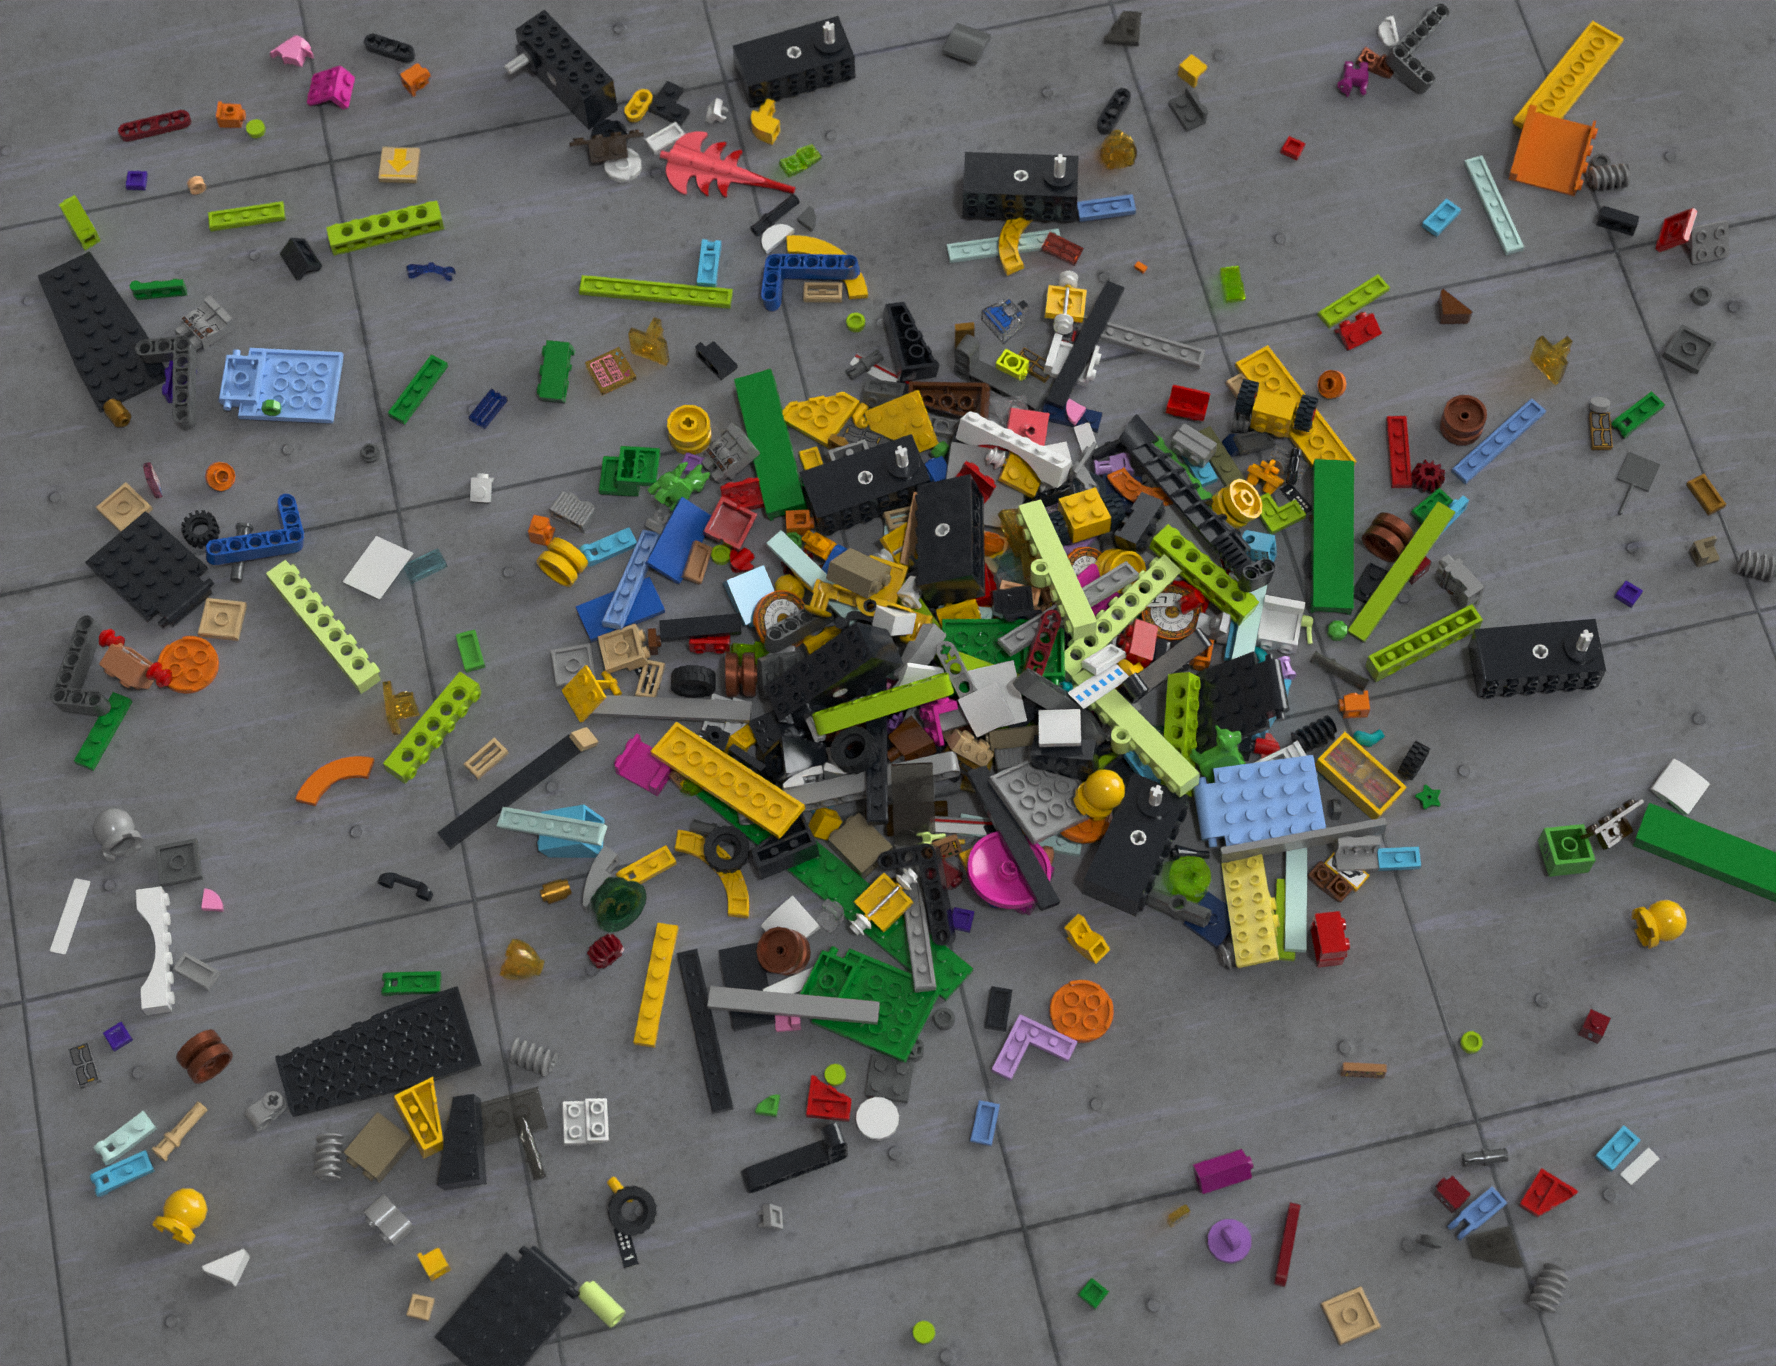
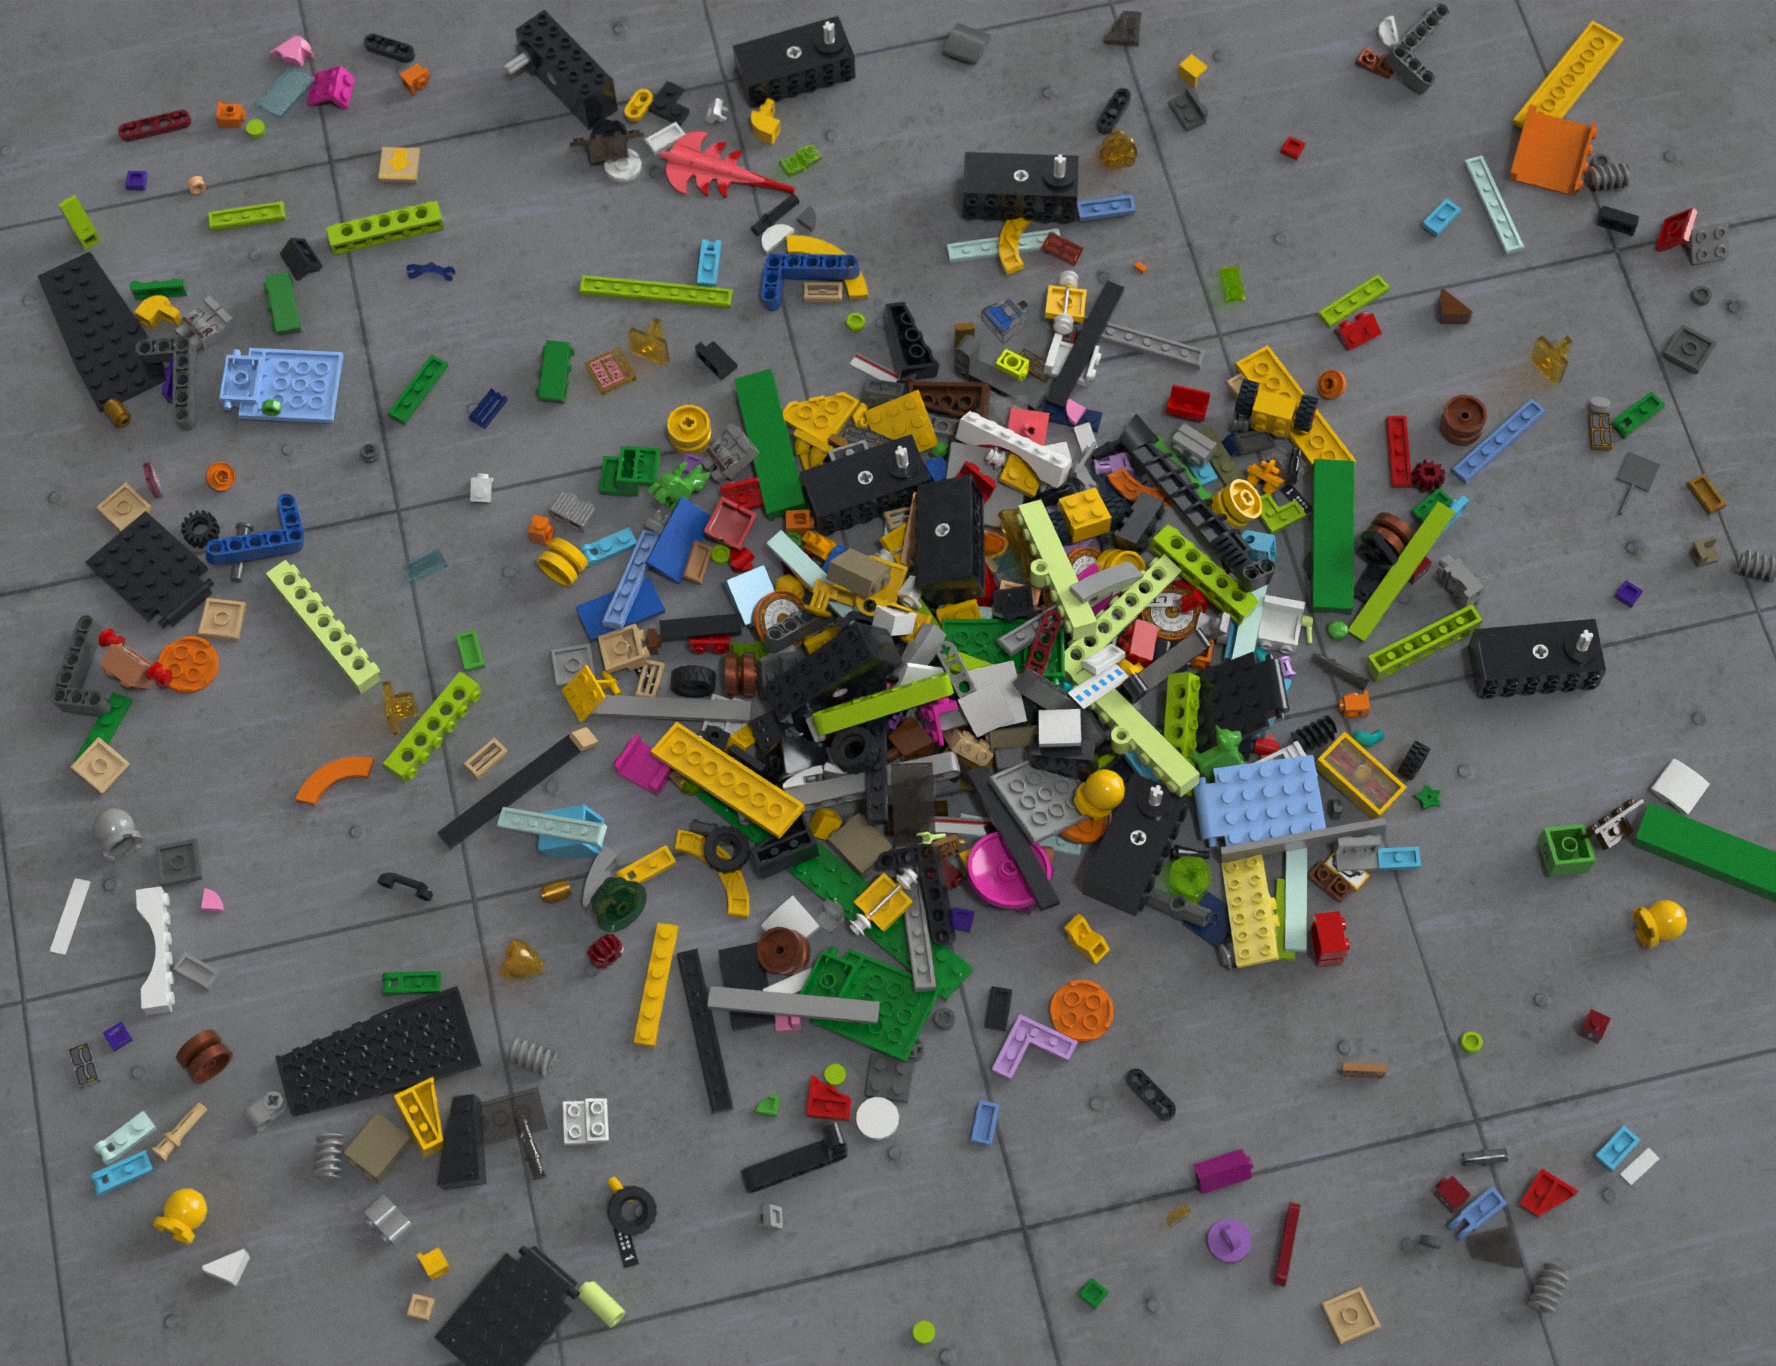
white sticker [343,536,413,599] -> none
dark grey pin [845,349,884,380] -> none
magenta animal [1337,61,1369,97] -> none
none -> tan tile [70,737,130,795]
none -> yellow brick [134,296,182,330]
none -> clear light blue piece [254,66,316,117]
none -> green wedge [263,272,302,336]
none -> yellow tile [793,428,835,467]
none -> light grey slope [1070,562,1144,604]
none -> black beam [1126,1068,1176,1121]
none -> black plate [1357,531,1399,565]

